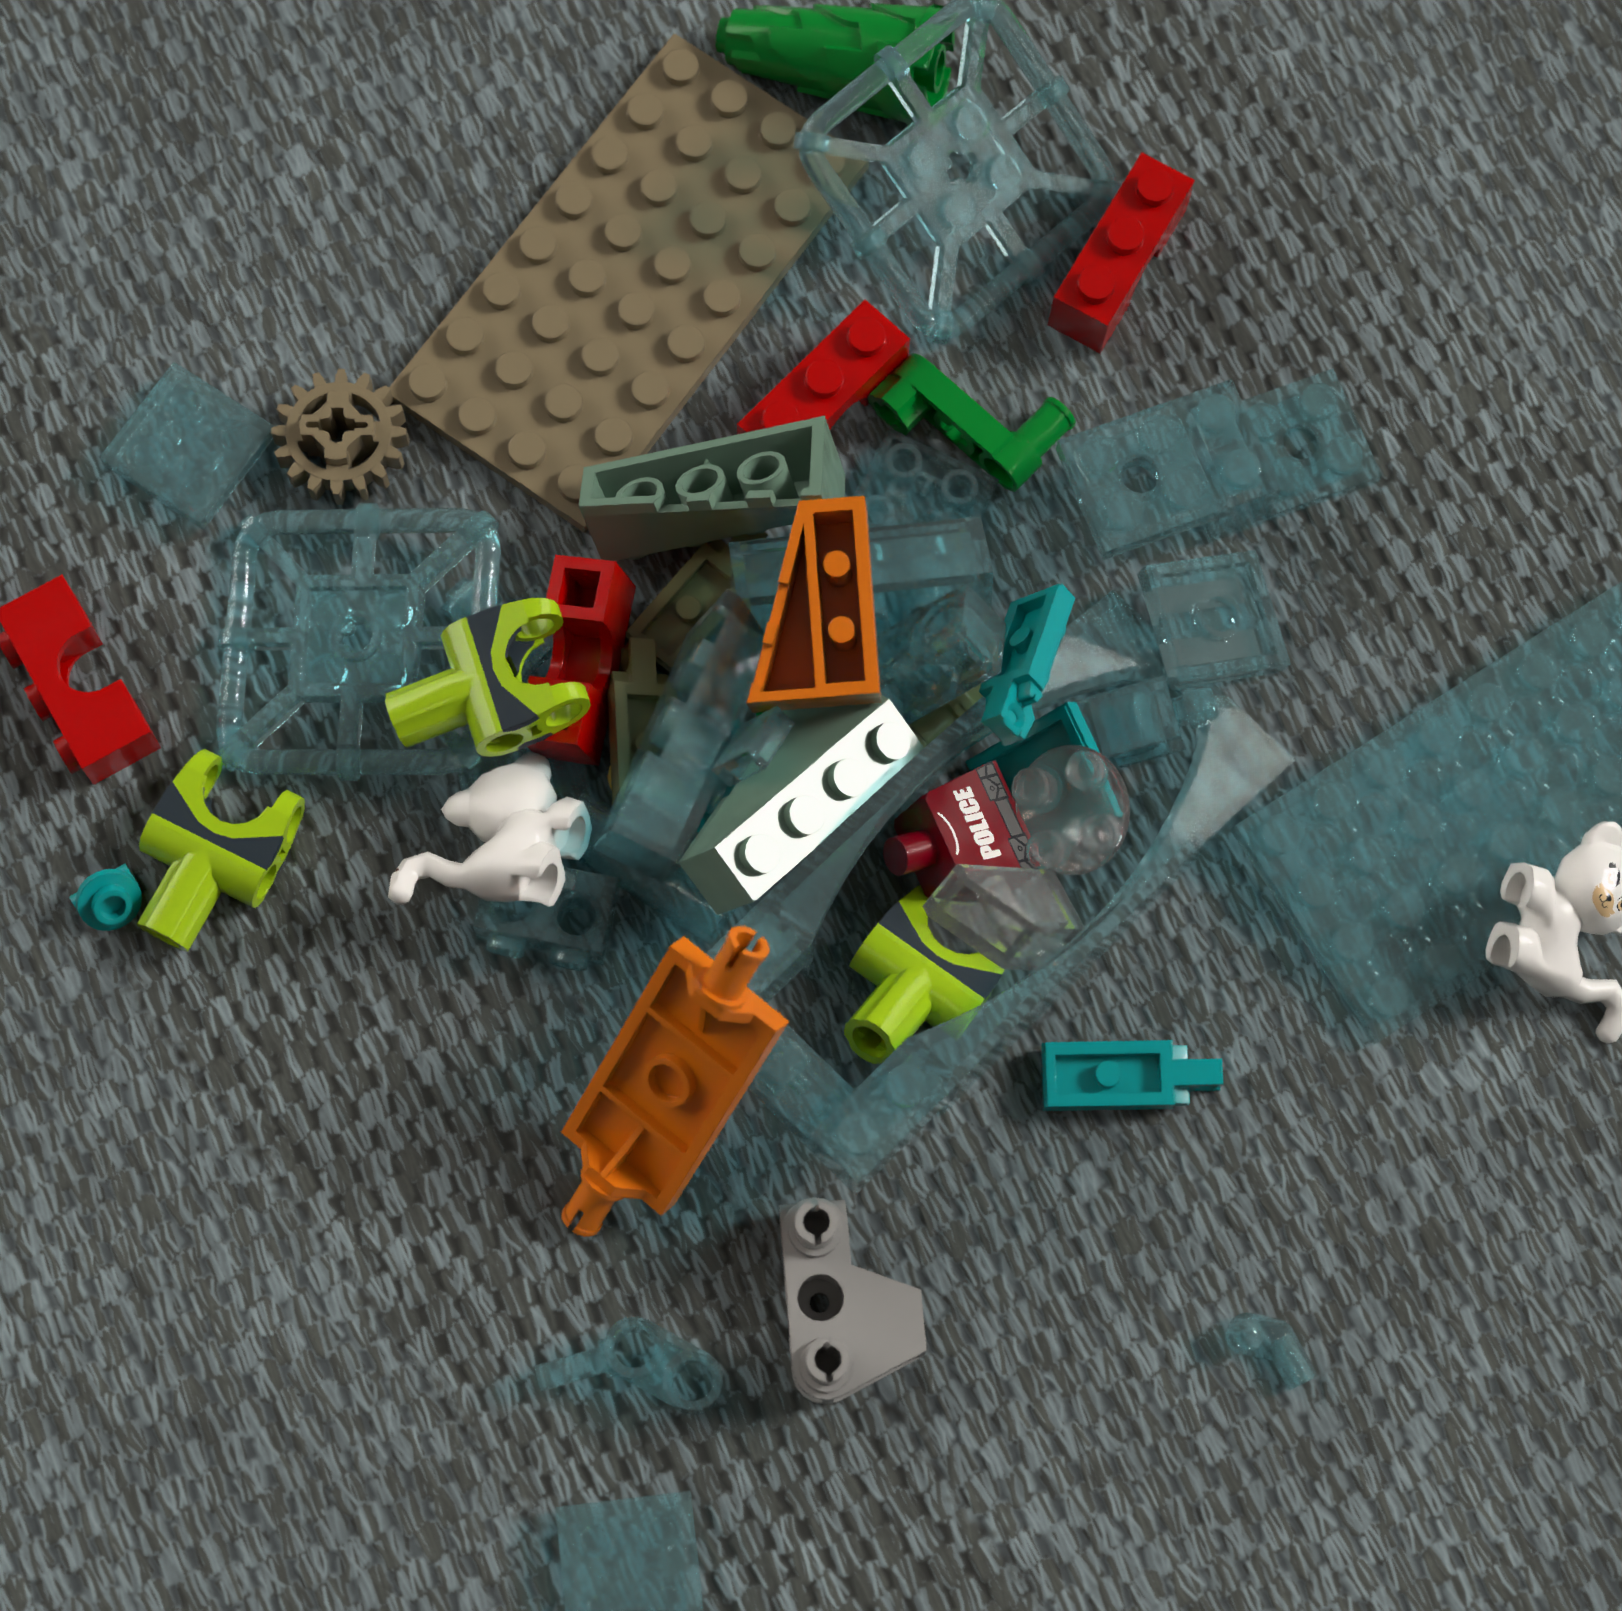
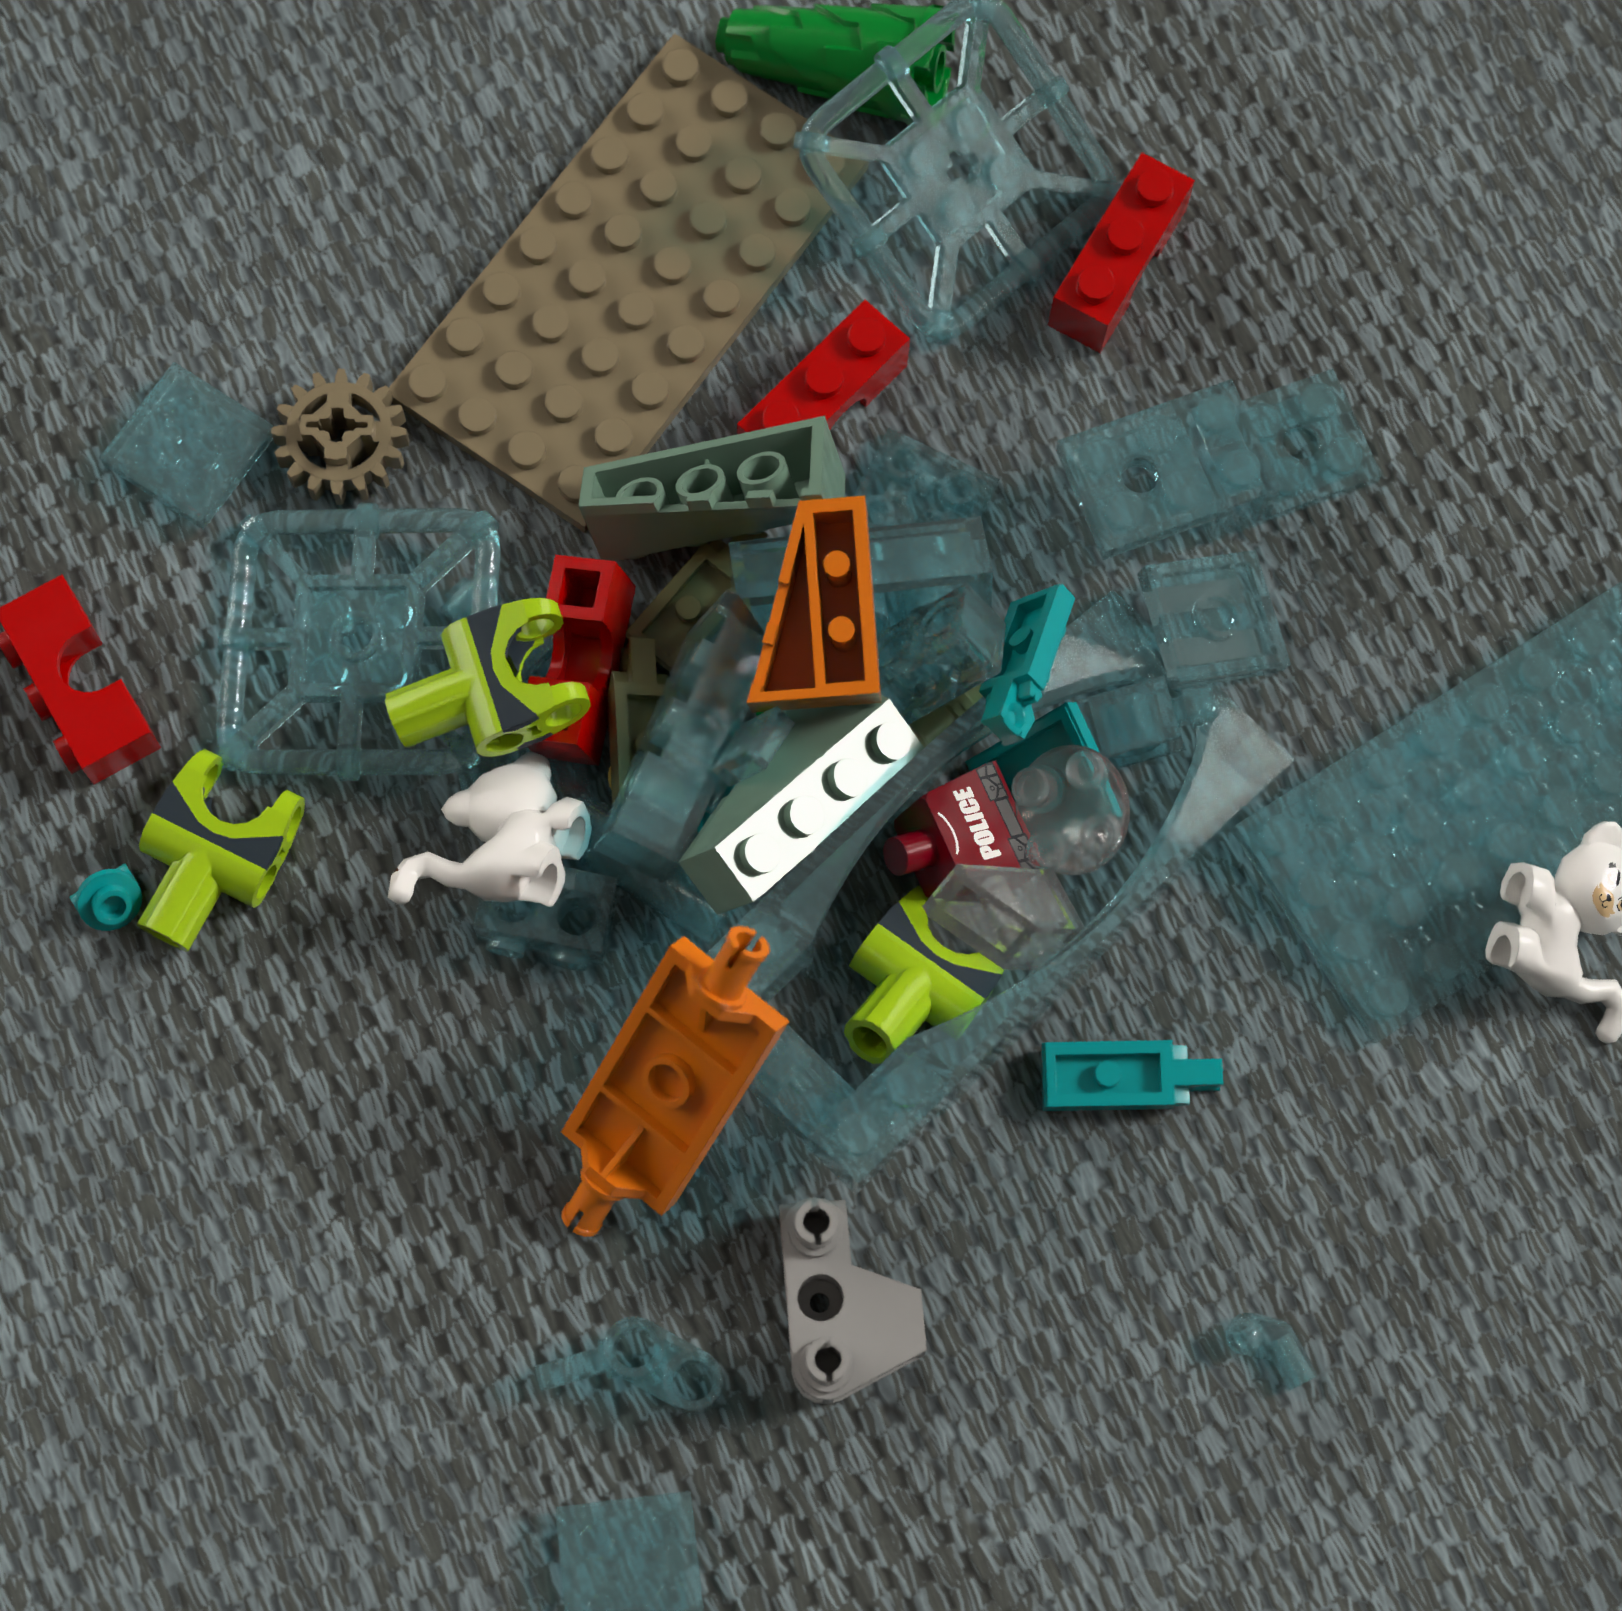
green beam [868,353,1076,492] -> none

